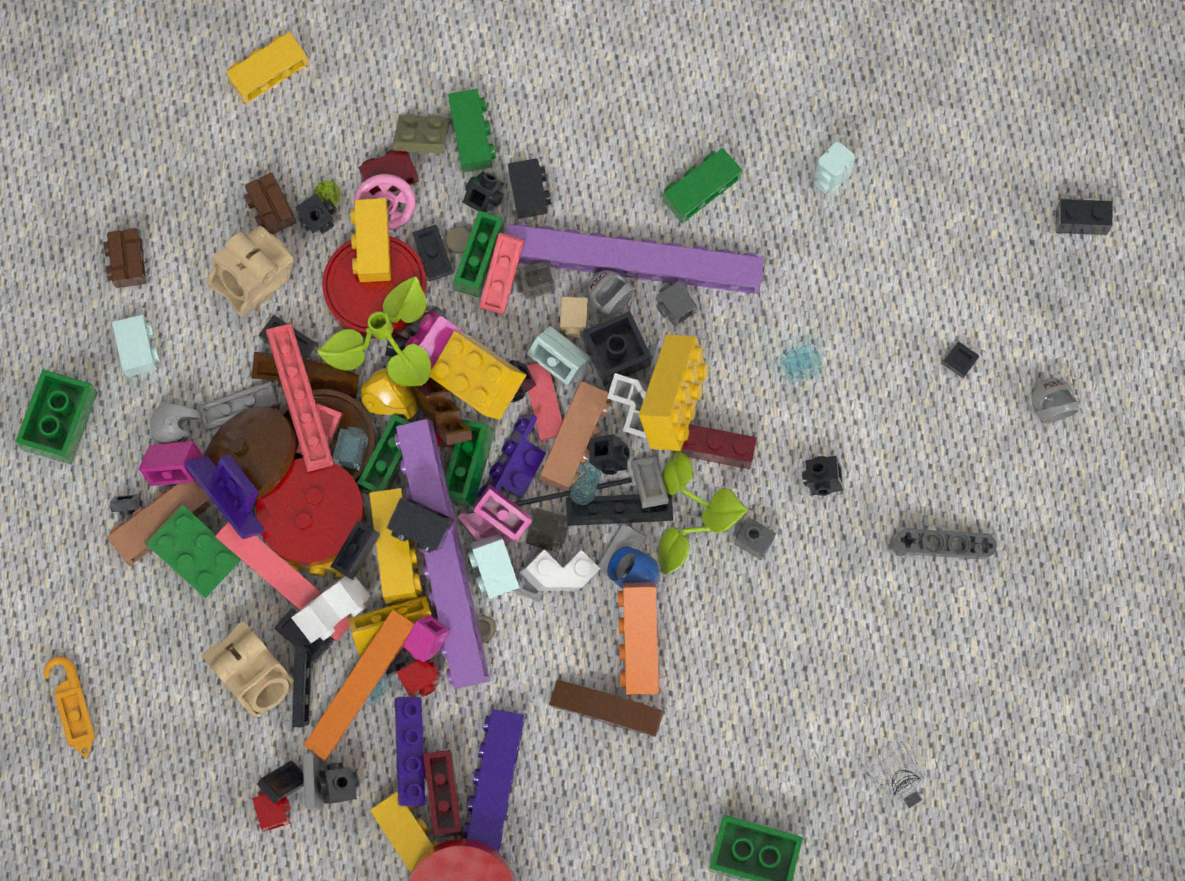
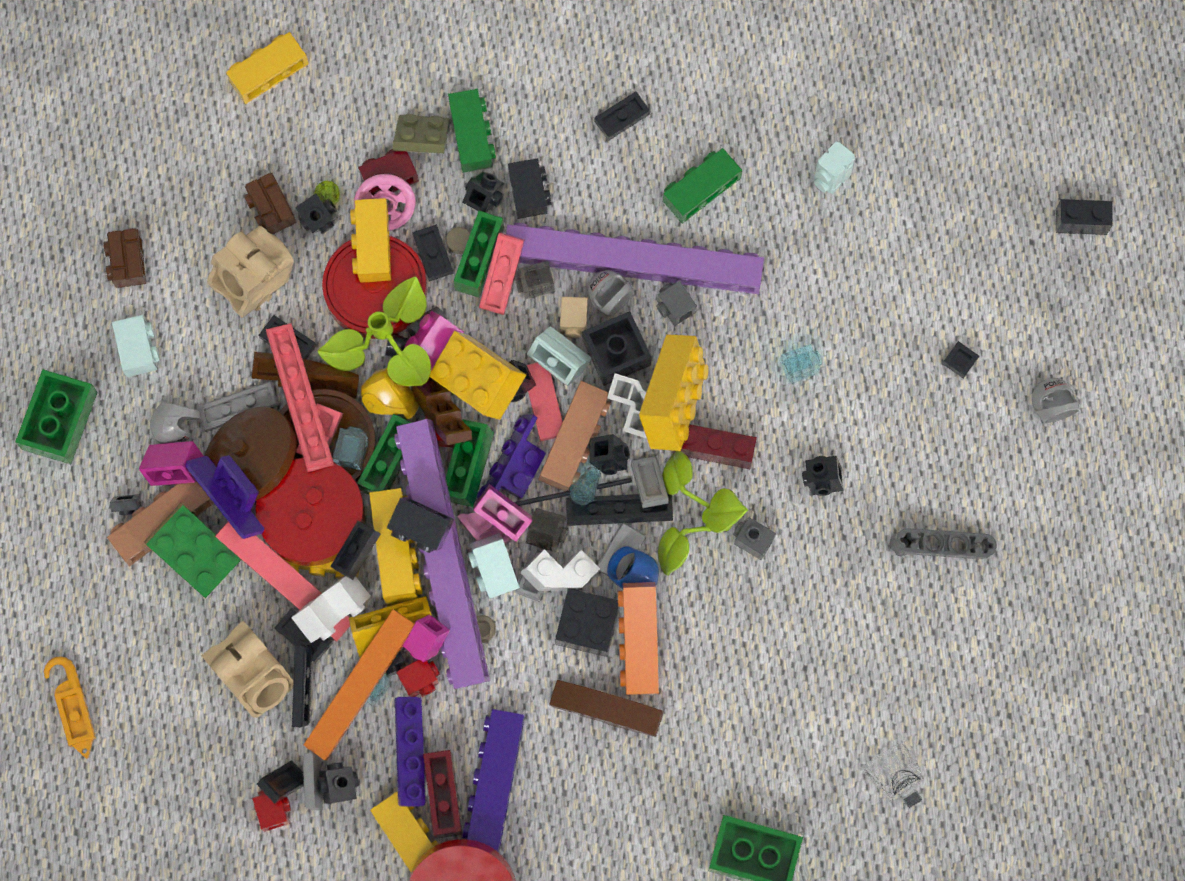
none -> black brick [555,588,619,657]
none -> black plate [594,91,650,141]

